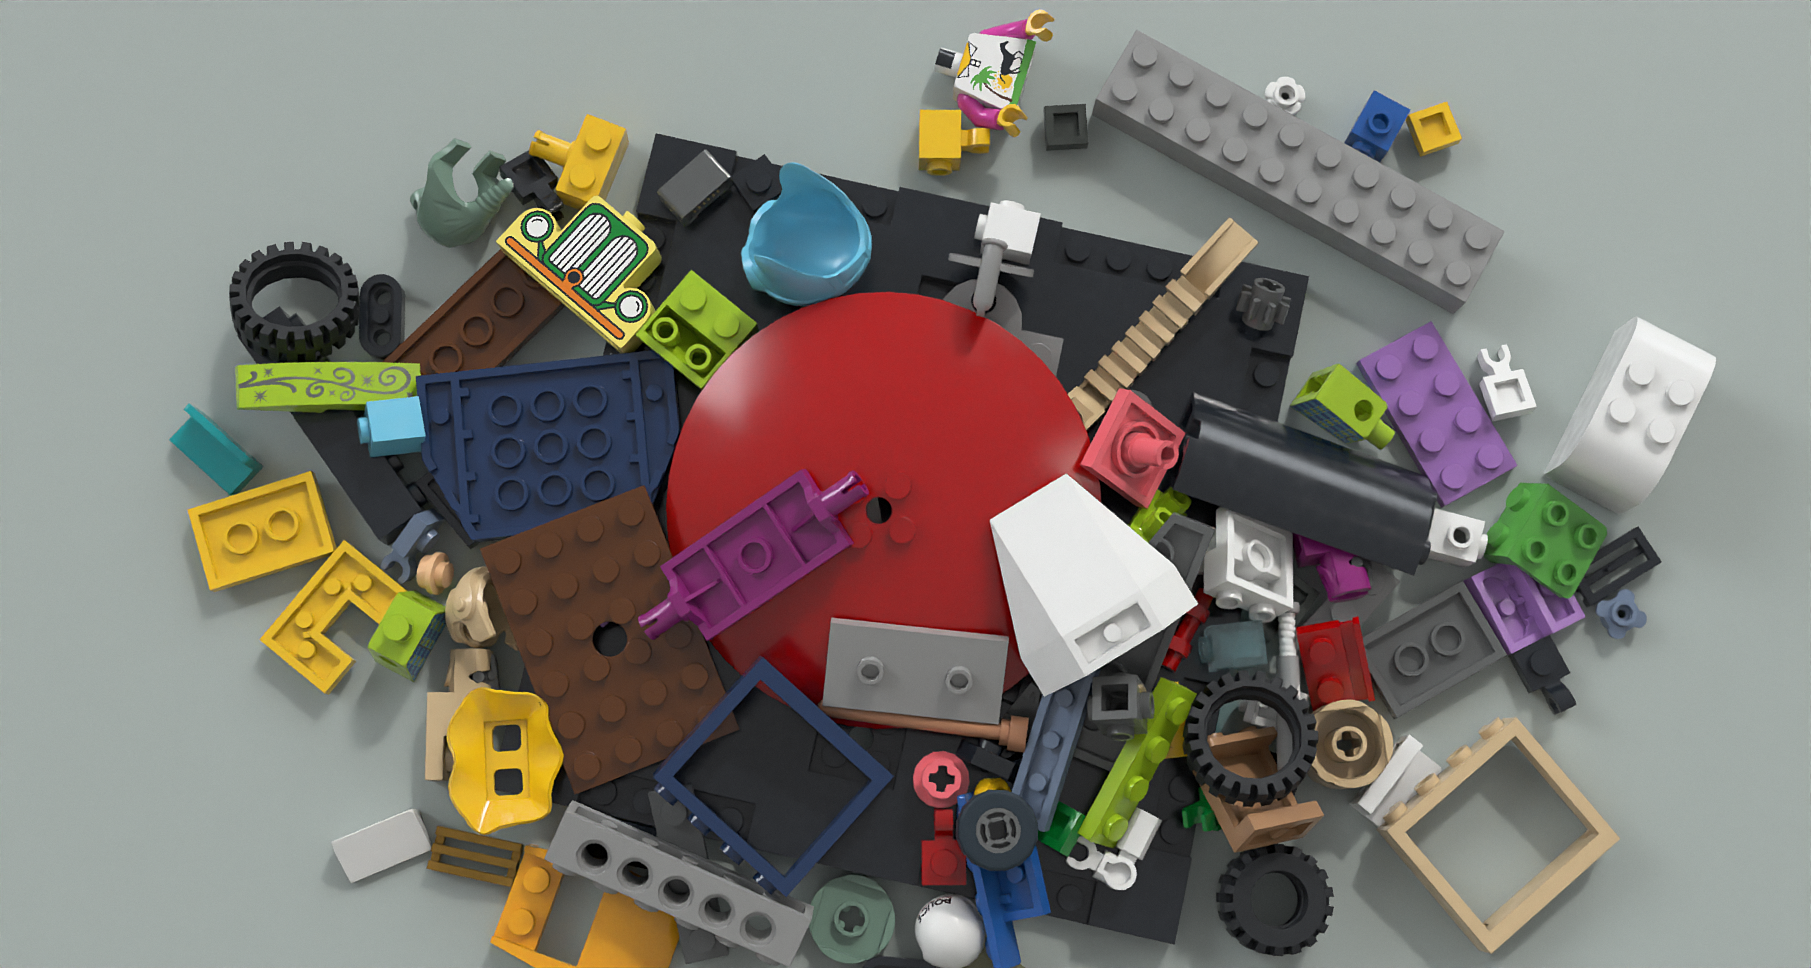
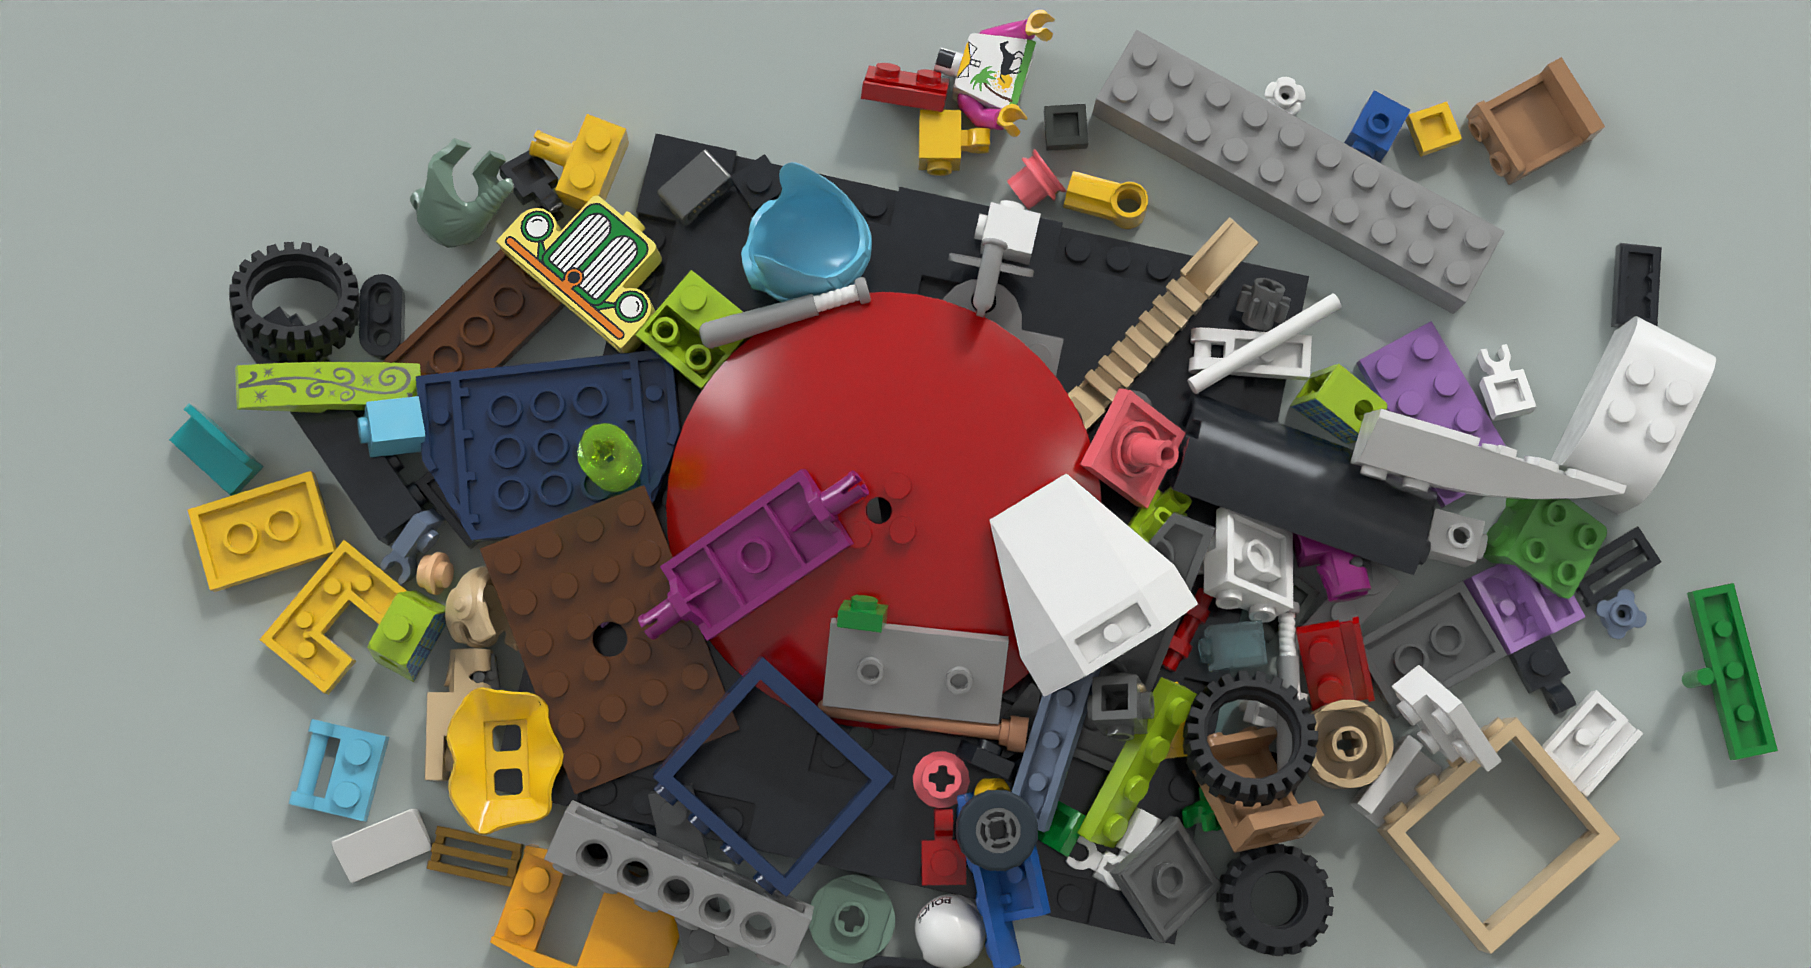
none -> medium azure plate [288,719,389,821]
none -> clear neon green piece [577,423,642,492]
none -> light grey piece [699,277,871,348]
none -> green plate [837,595,888,633]
none -> red plate [861,63,950,112]
none -> coral piece [1007,149,1066,210]
none -> yellow piece [1063,171,1148,229]
none -> dark grey plate [1110,816,1222,943]
none -> white bar [1187,293,1342,394]
none -> white plate [1189,327,1312,381]
none -> white wedge [1350,409,1627,499]
none -> white plate [1391,665,1502,772]
none -> medium nougat panel [1466,57,1605,185]
none -> white plate [1542,690,1643,797]
none -> black plate [1611,243,1662,328]
none -> green plate [1682,583,1778,760]

